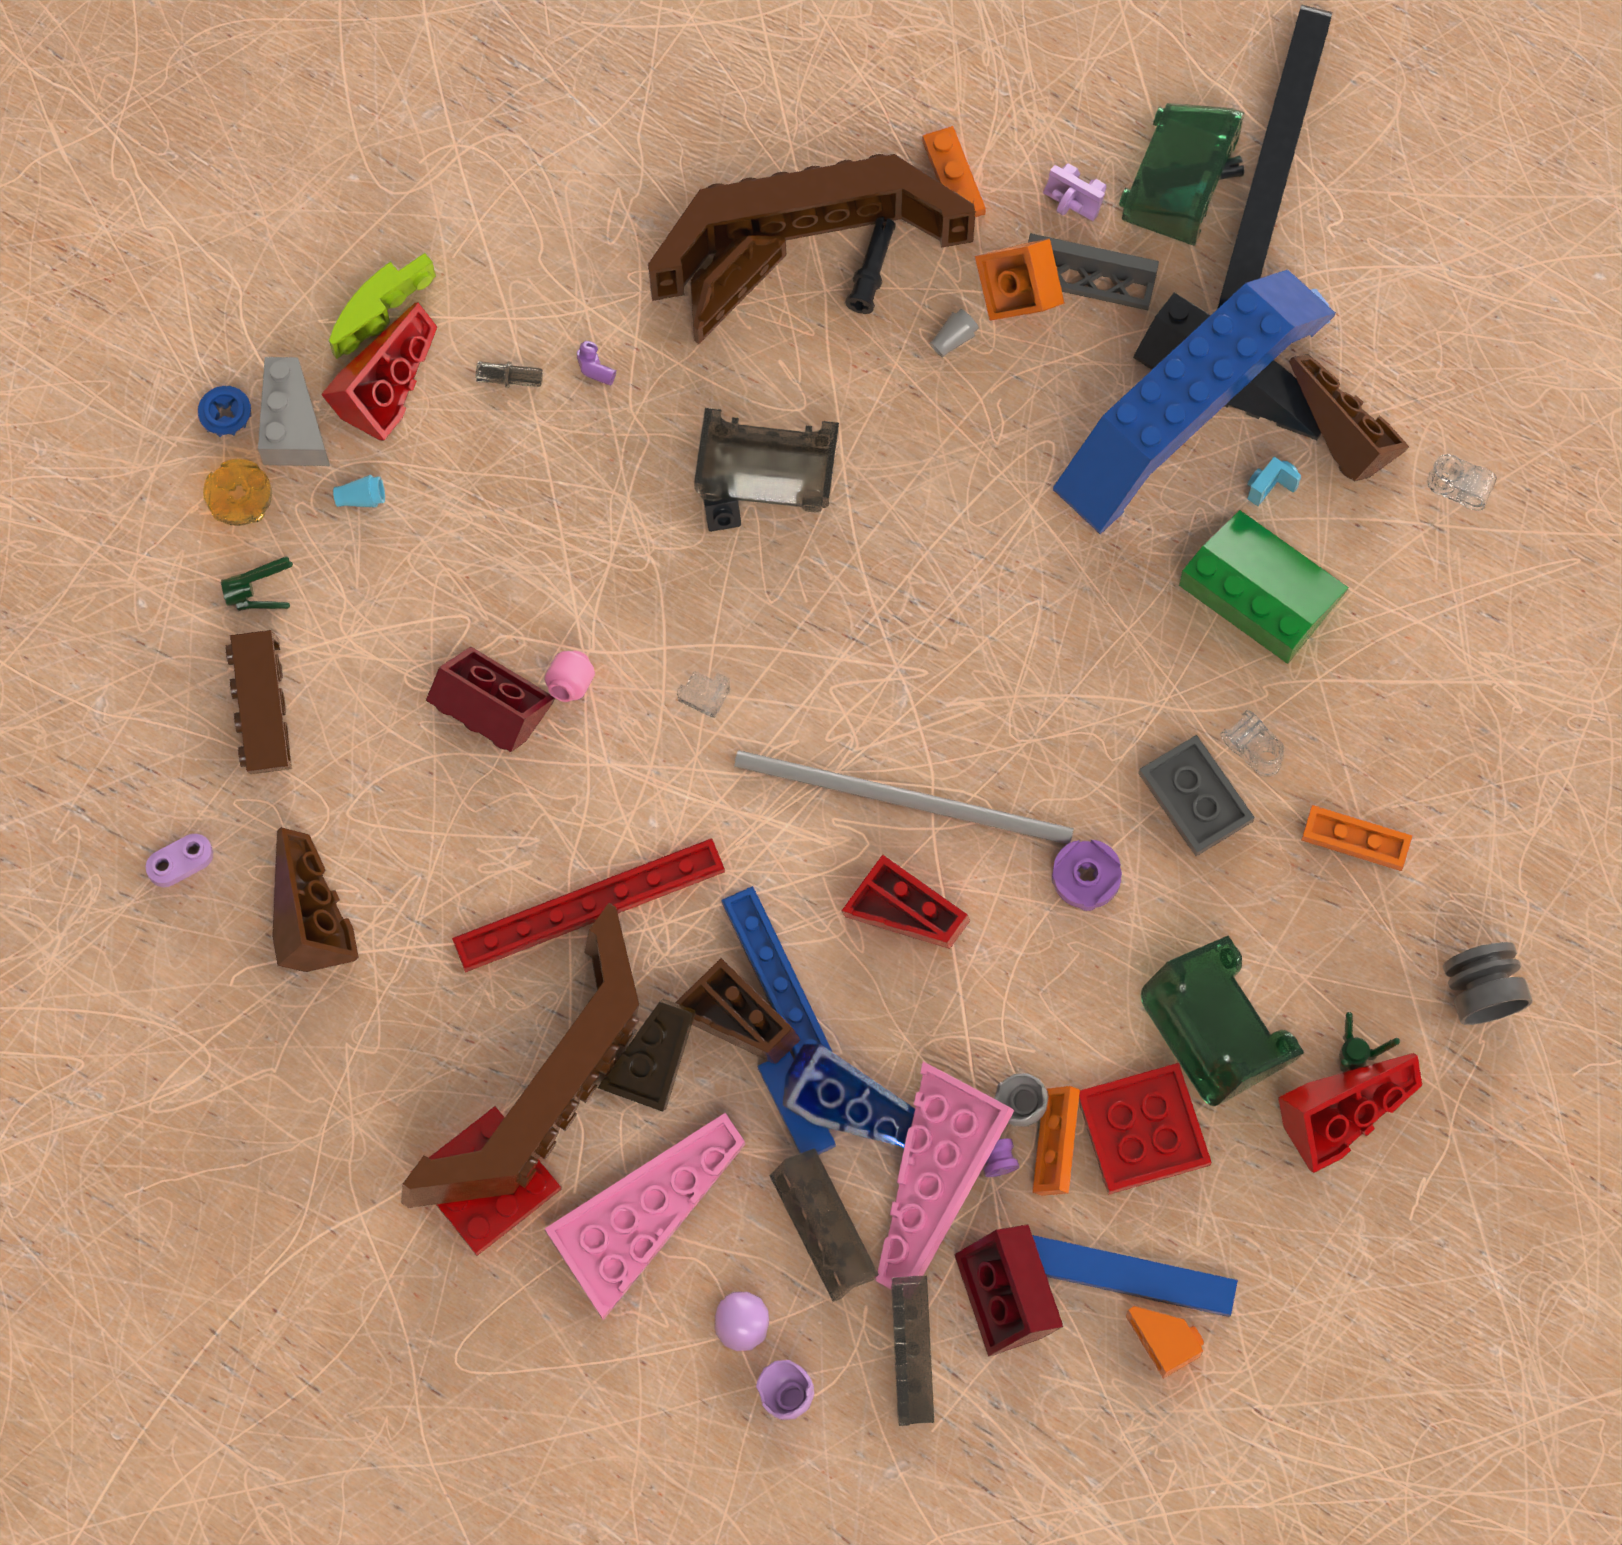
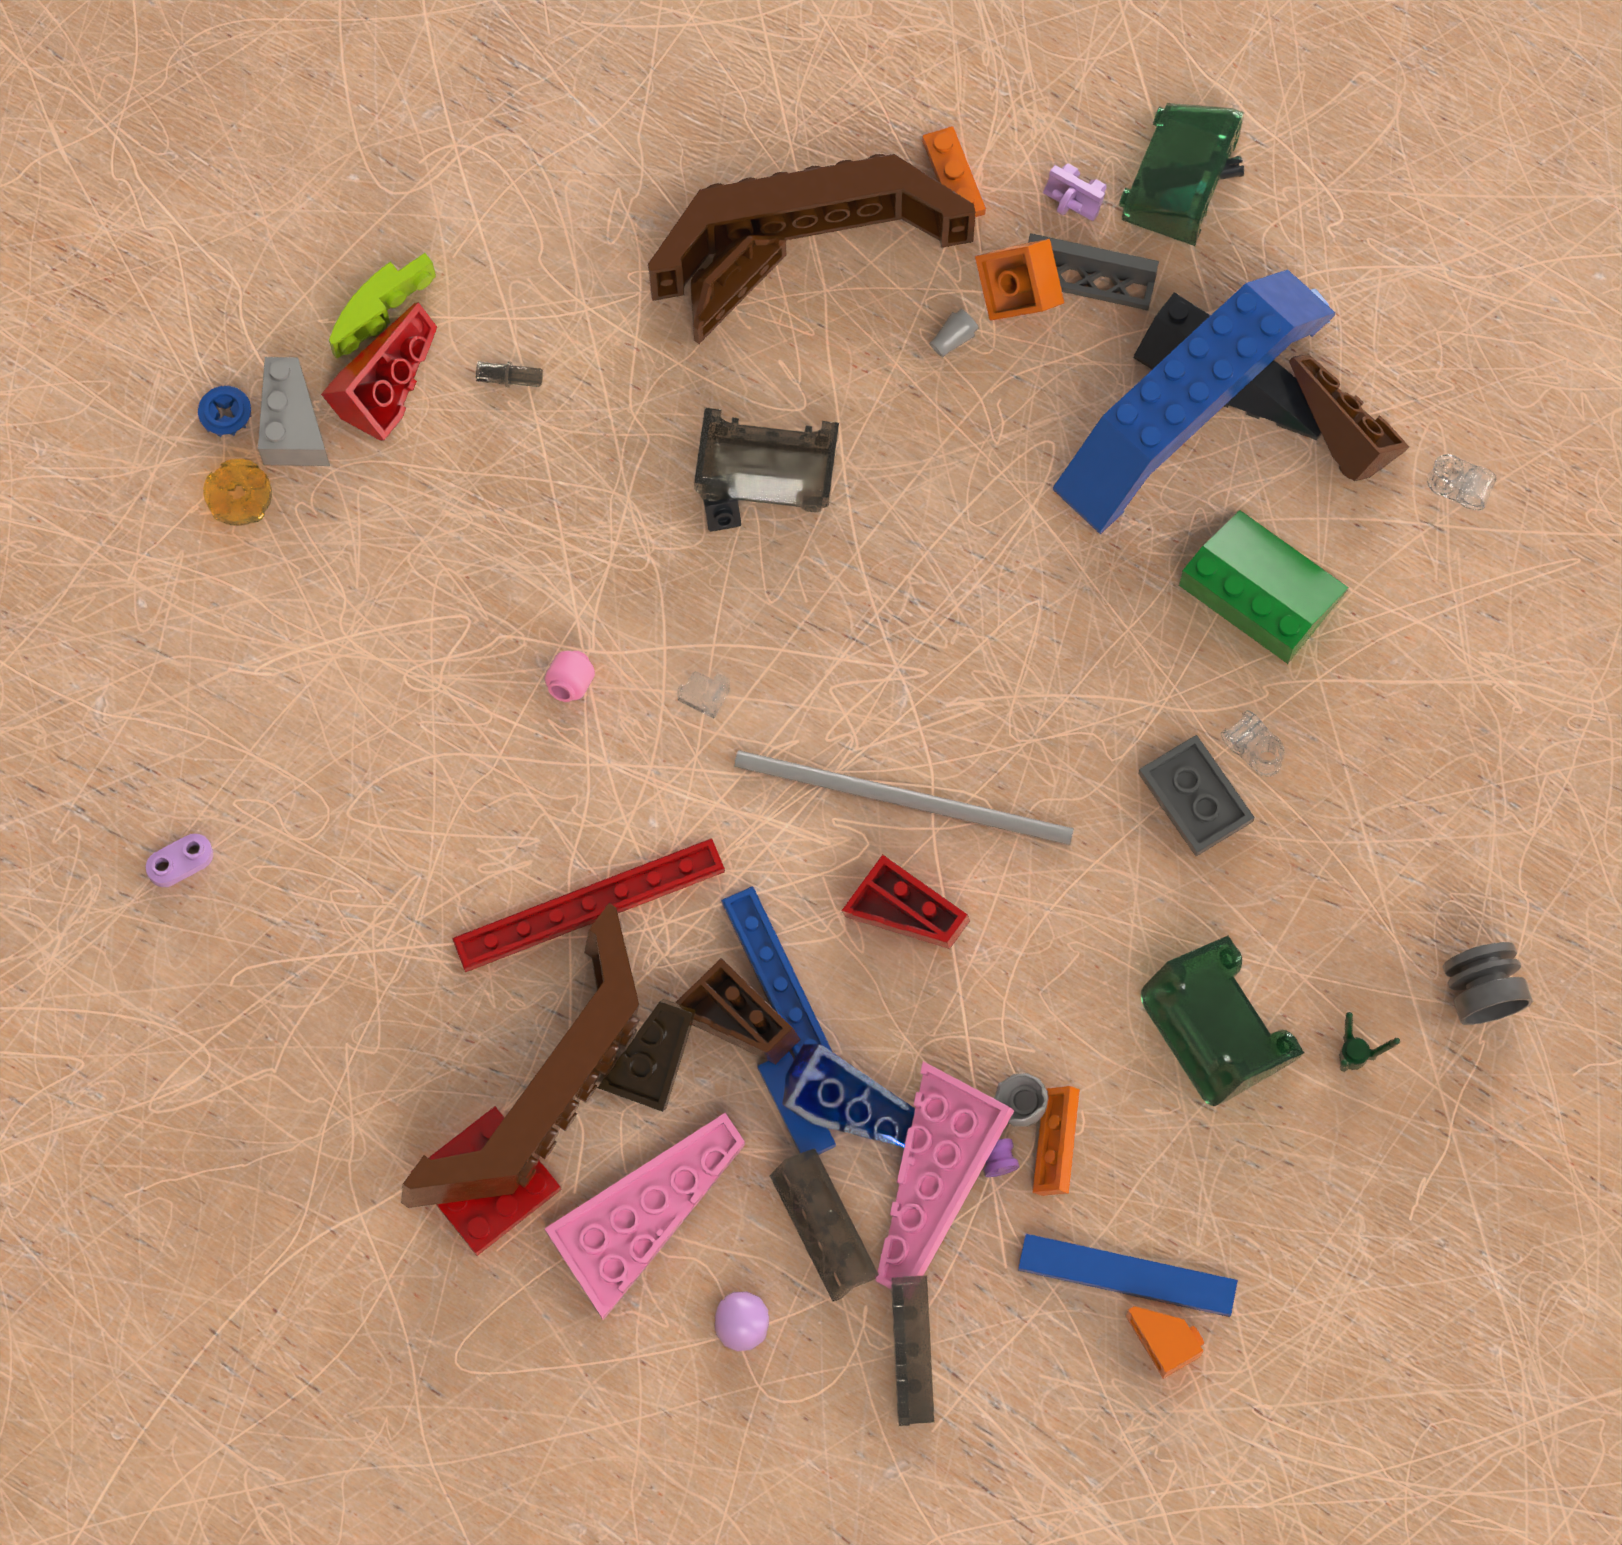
dark green plant [221,556,293,611] -> none
reddish brown wedge [226,630,292,774] -> none
reddish brown wedge [272,827,359,972] -> none
medium azure cone [333,475,385,508] -> none
dark red slope [426,646,555,752] -> none
medium lavender arm [577,341,616,386] -> none
lavender hair [756,1360,814,1420] -> none
black pin [845,217,896,314] -> none
dark red slope [954,1224,1064,1357] -> none
medium lavender plate [1052,840,1122,911] -> none
red plate [1079,1063,1212,1195] -> none
black beam [1217,4,1333,309] -> none
medium azure bracket [1247,456,1301,506] -> none
red wedge [1278,1053,1422,1173] -> none
orange plate [1301,805,1412,871] -> none

